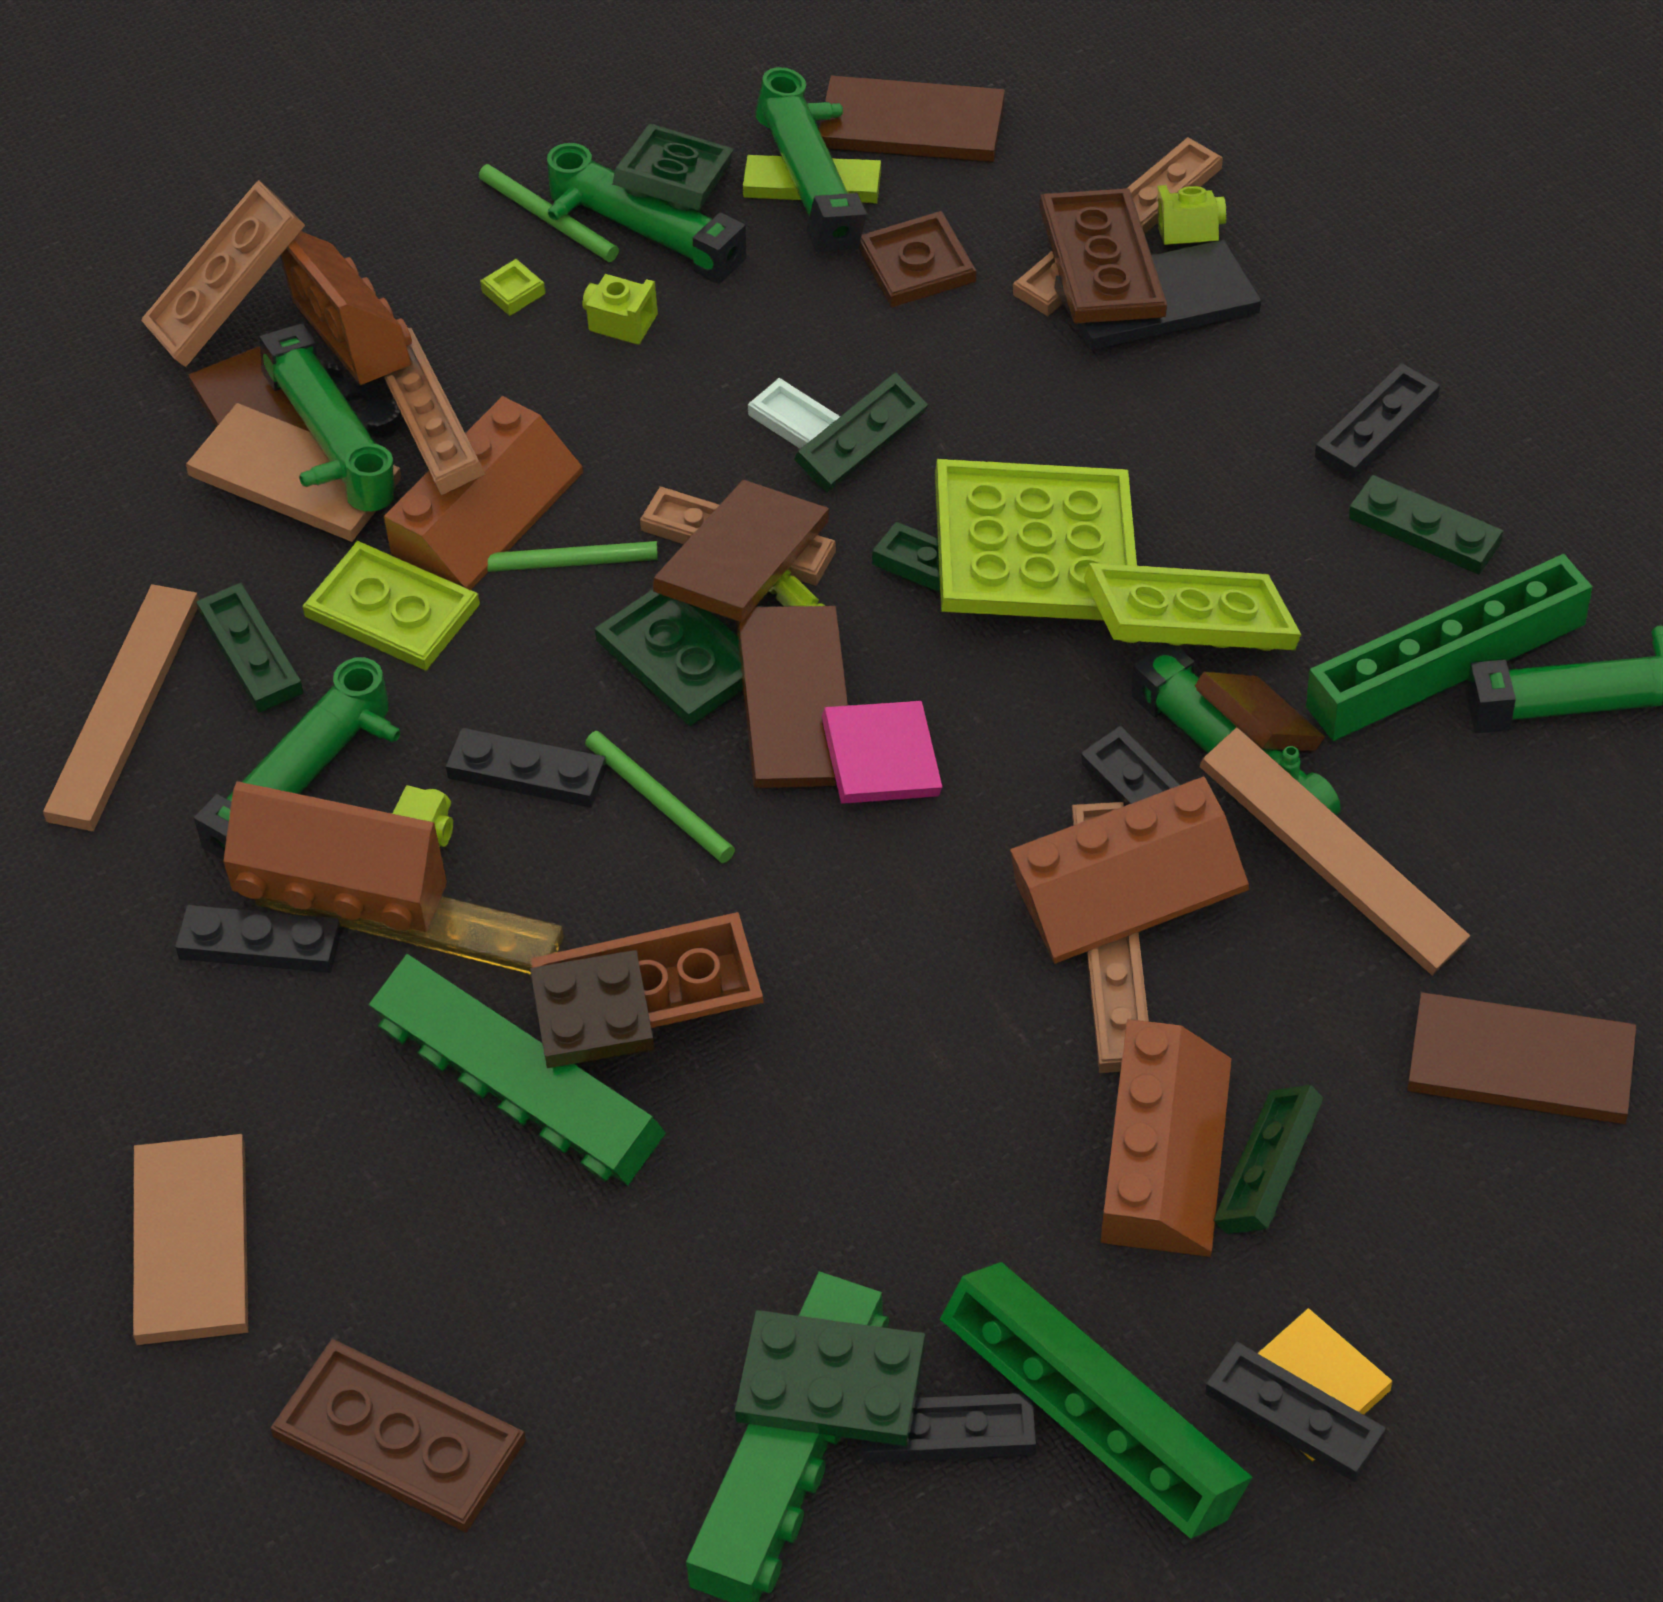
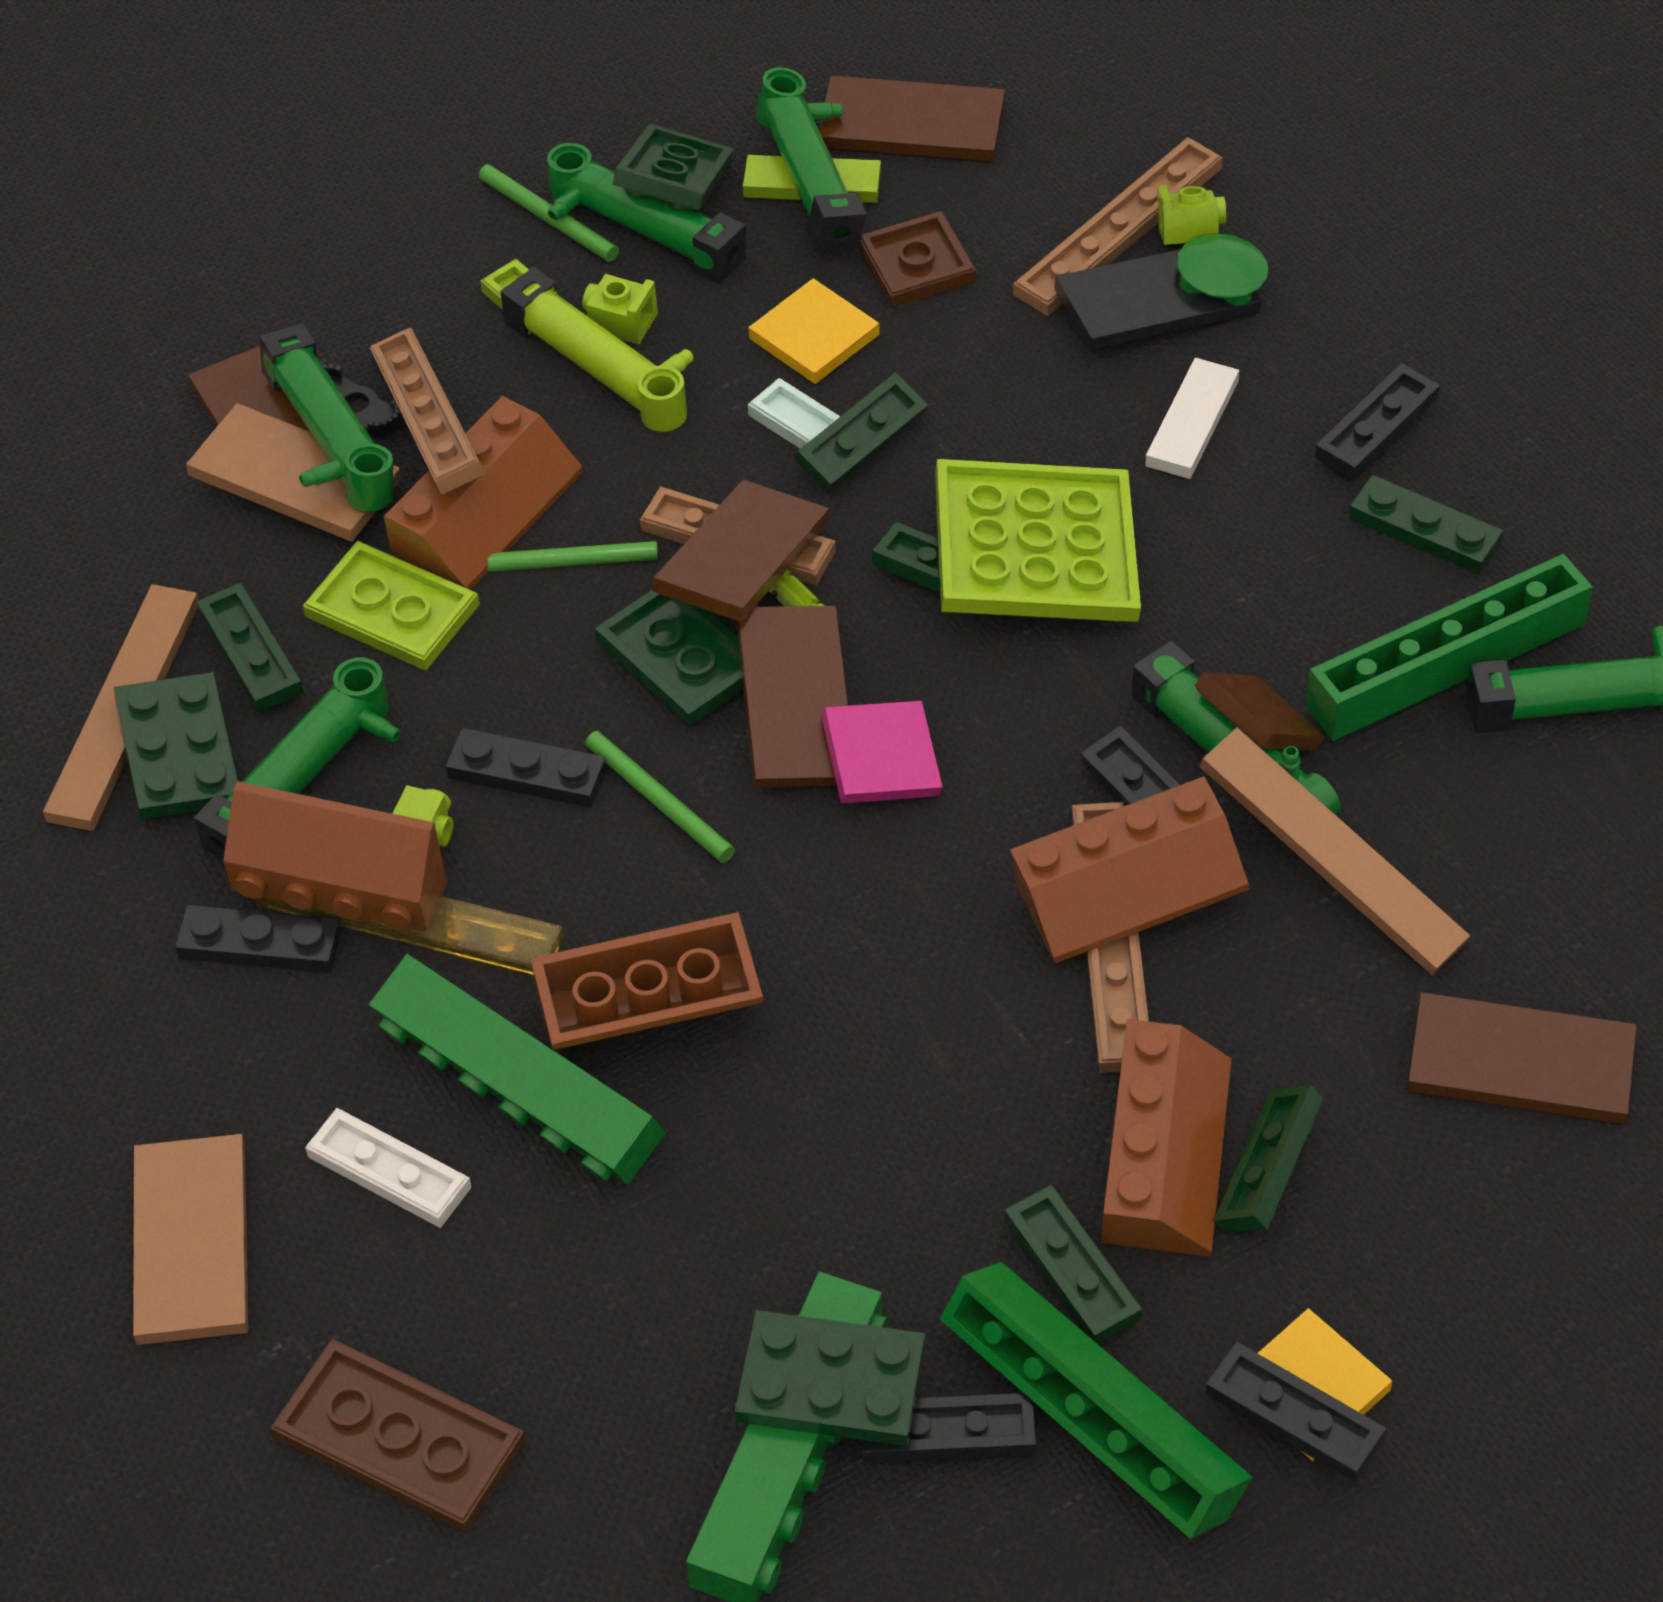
medium nougat tile [141,180,305,367] -> none
dark orange slope [280,231,412,385] -> none
dark brown plate [530,950,655,1068] -> none
reddish brown tile [1039,188,1167,324] -> none
lime plate [1084,563,1301,651] -> none
none -> dark green plate [114,672,238,820]
none -> white tile [305,1108,472,1228]
none -> lime piece [500,267,694,432]
none -> yellow tile [748,278,880,384]
none -> dark green plate [1004,1185,1142,1344]
none -> white tile [1145,358,1239,479]
none -> green dish [1177,233,1268,306]

